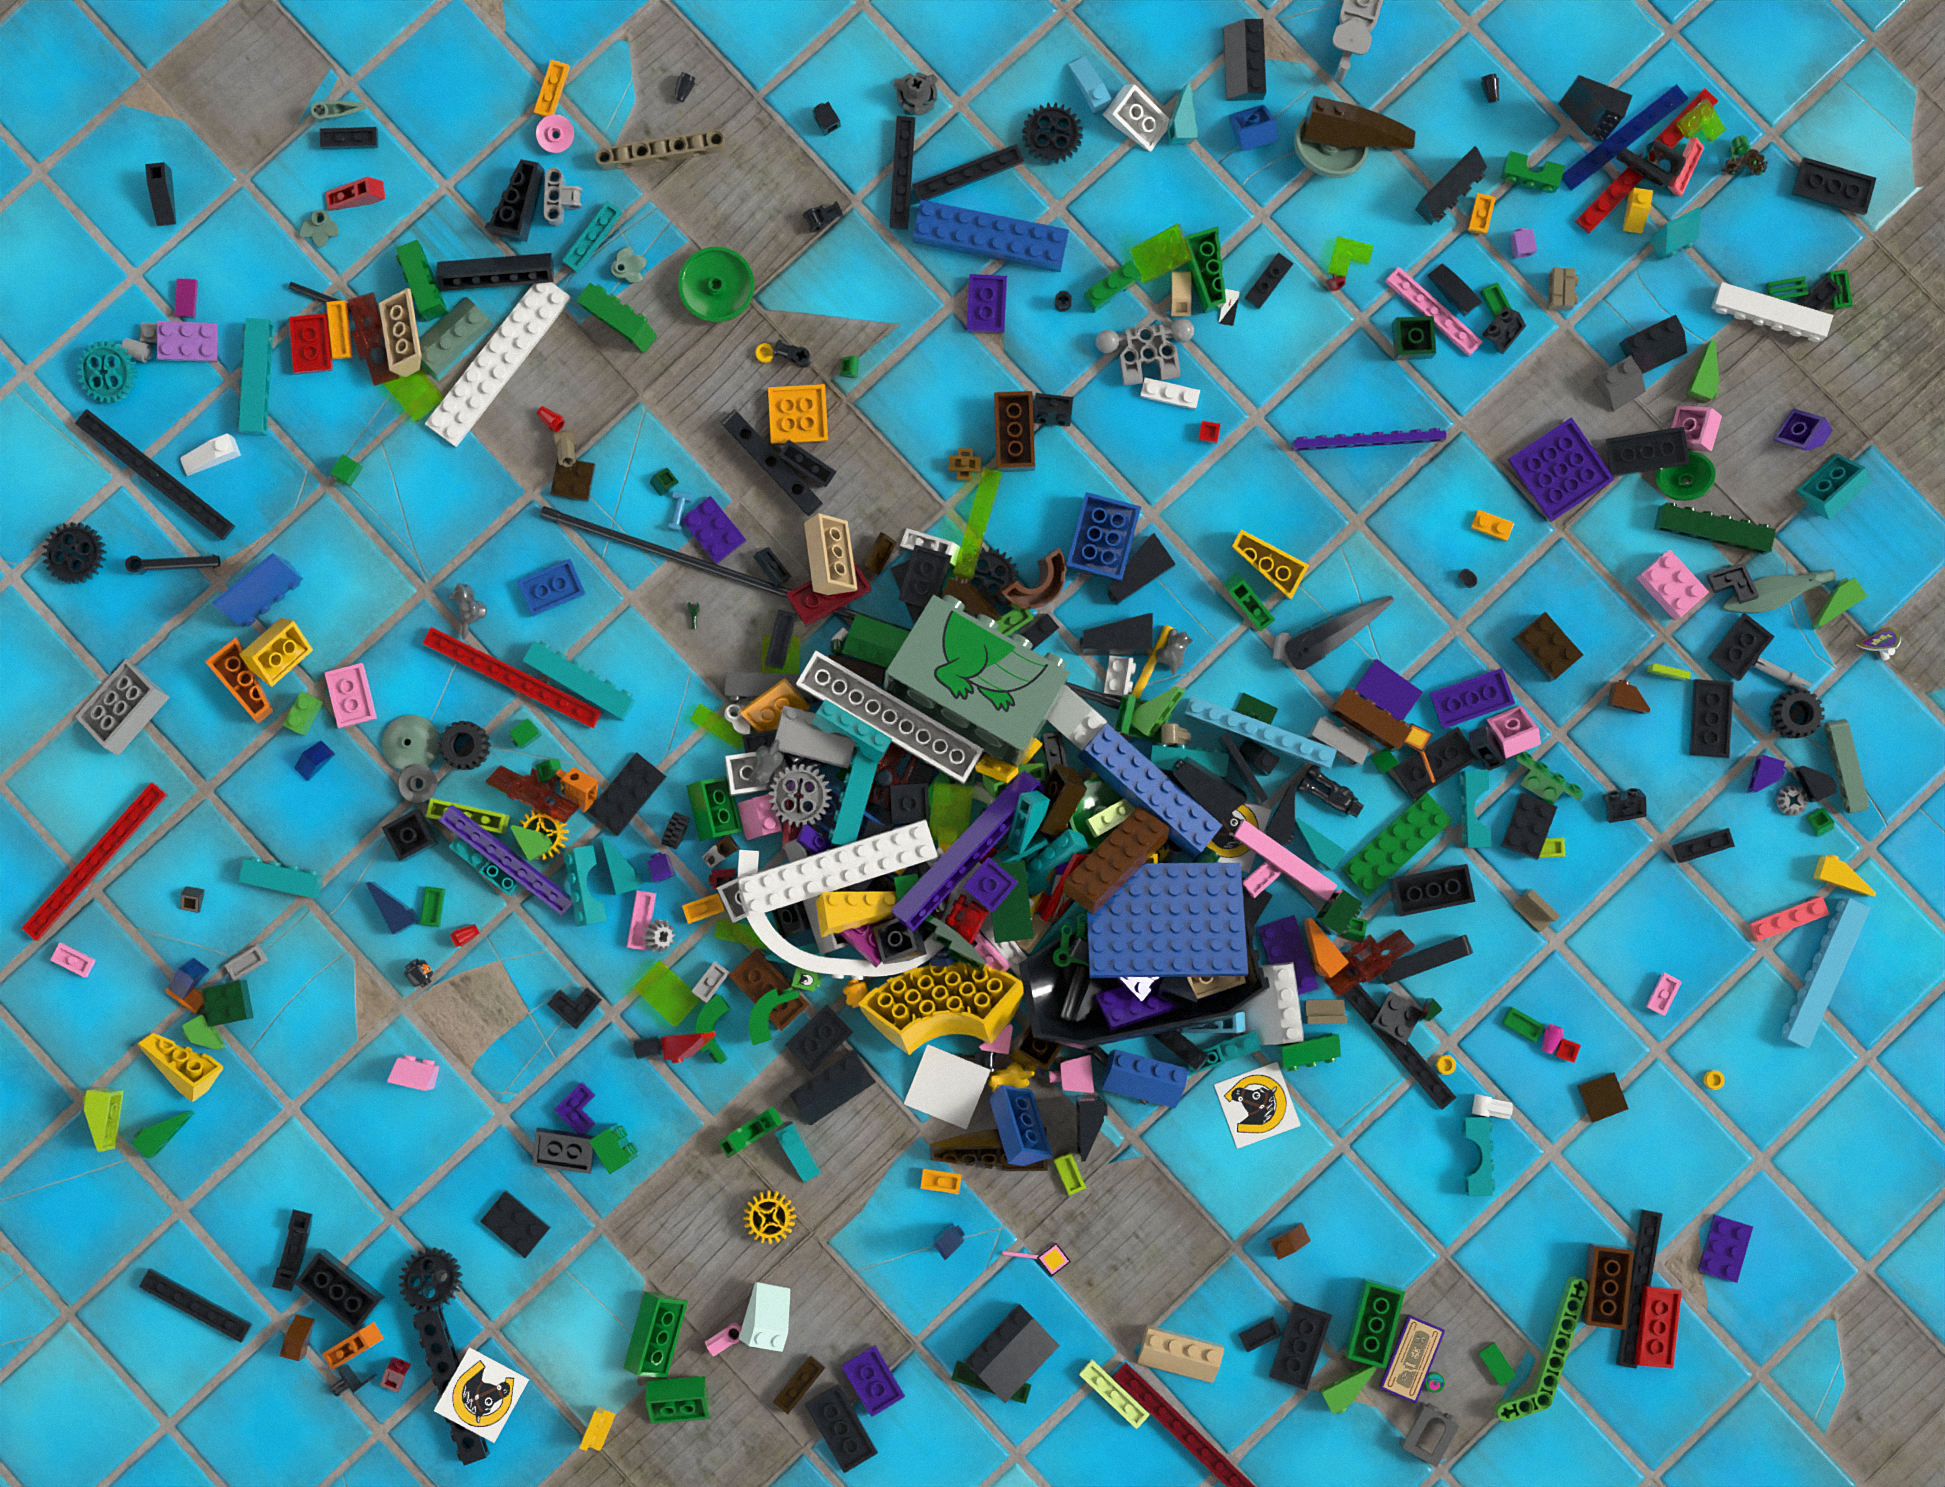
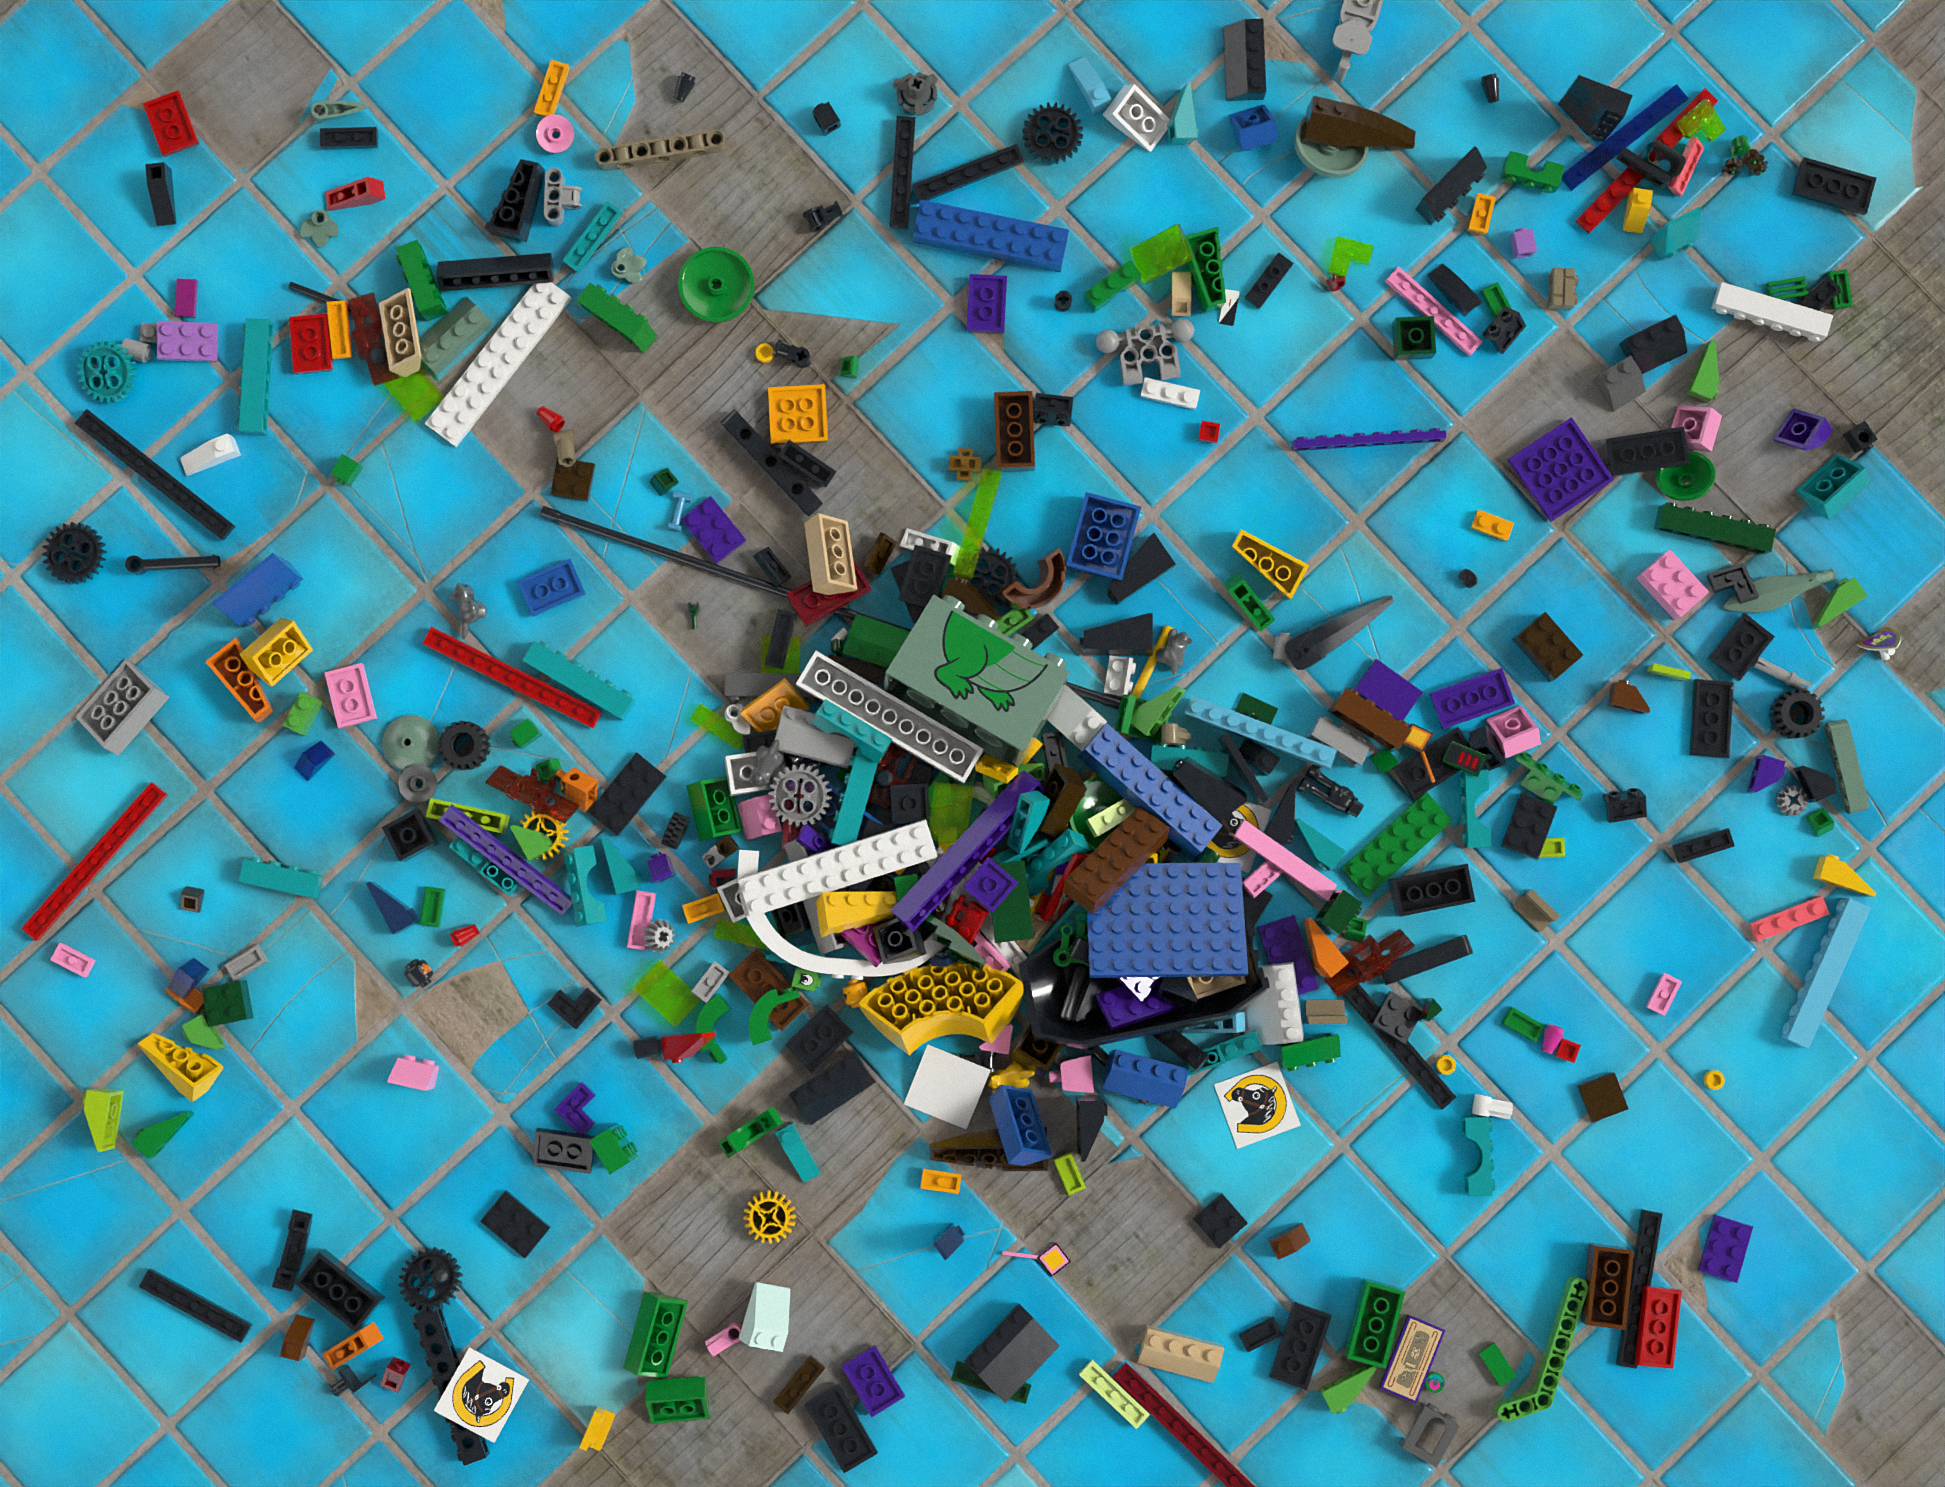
none -> red plate [143,90,200,157]
none -> black plate [1193,1193,1248,1249]
none -> slope [1442,741,1487,777]
none -> black brick [1843,421,1878,453]

